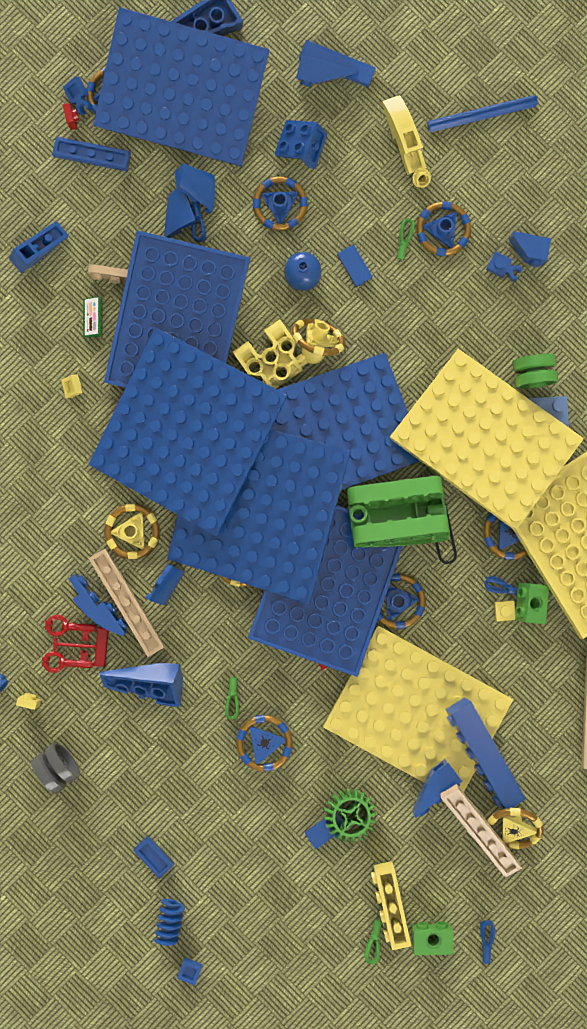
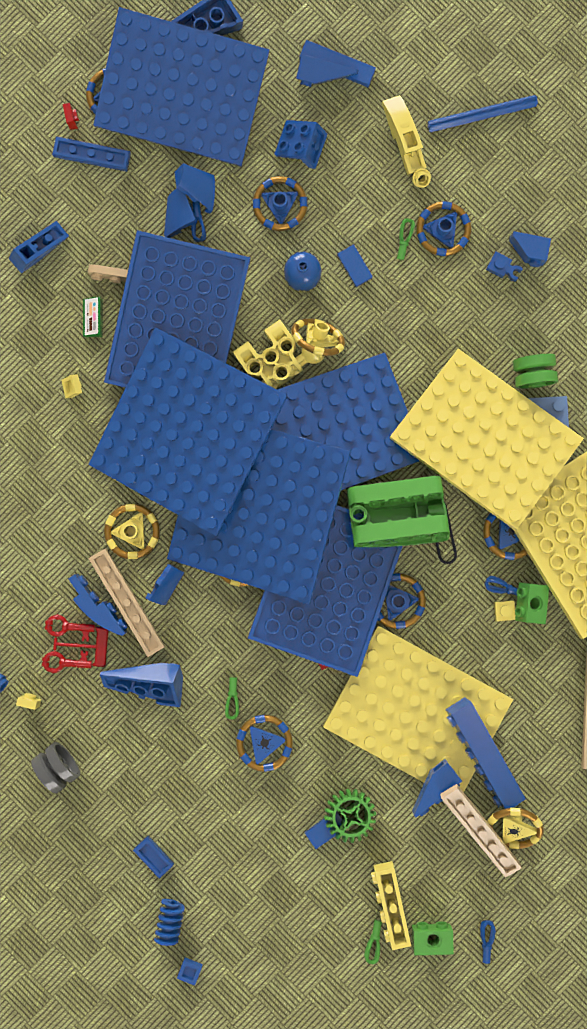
blue plate [63,76,92,115] -> none

